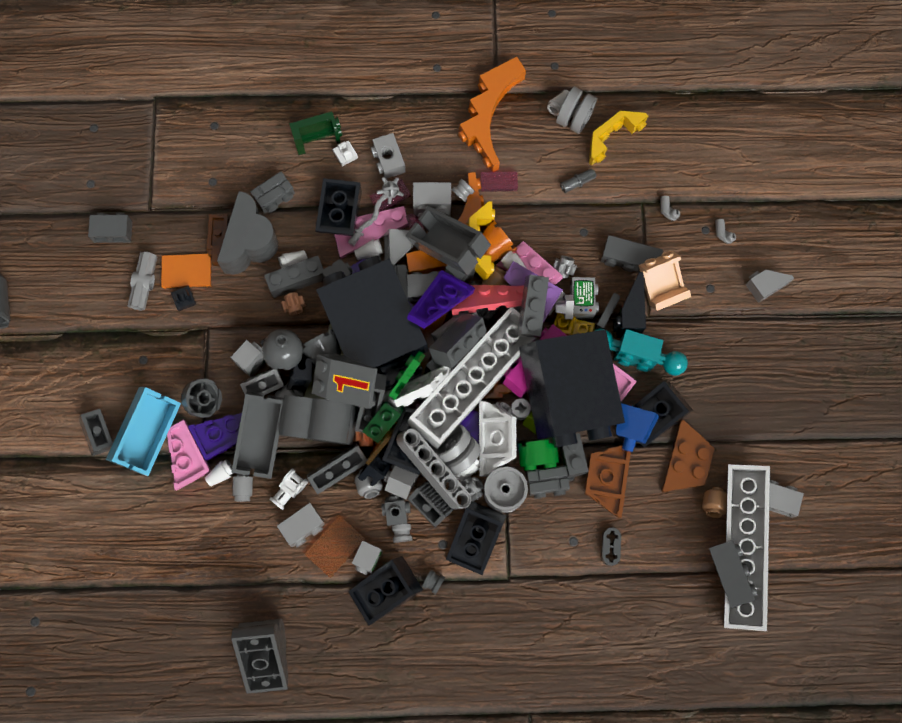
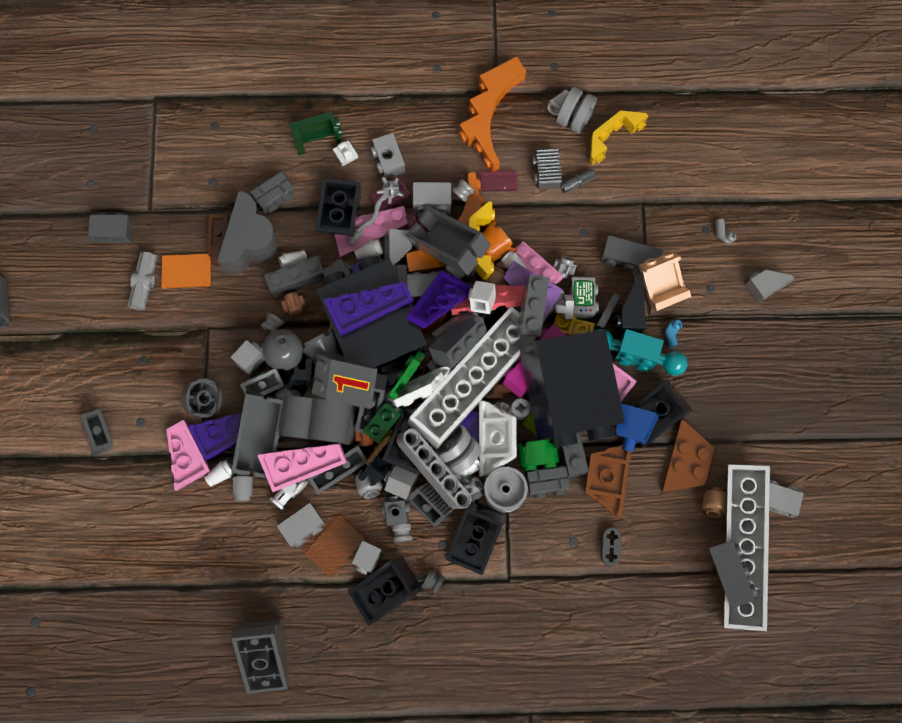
medium azure piece [106,387,181,476] -> none
black tile [171,286,197,311] -> none
light grey arm [660,196,680,221] -> none
none -> bright pink wing [258,443,348,492]
none -> light grey wheel [260,313,284,333]
none -> dark purple wing [323,282,414,336]
none -> white brick [469,281,496,314]
none -> dark grey brick [532,148,562,190]
none -> dark azure arm [664,319,682,348]

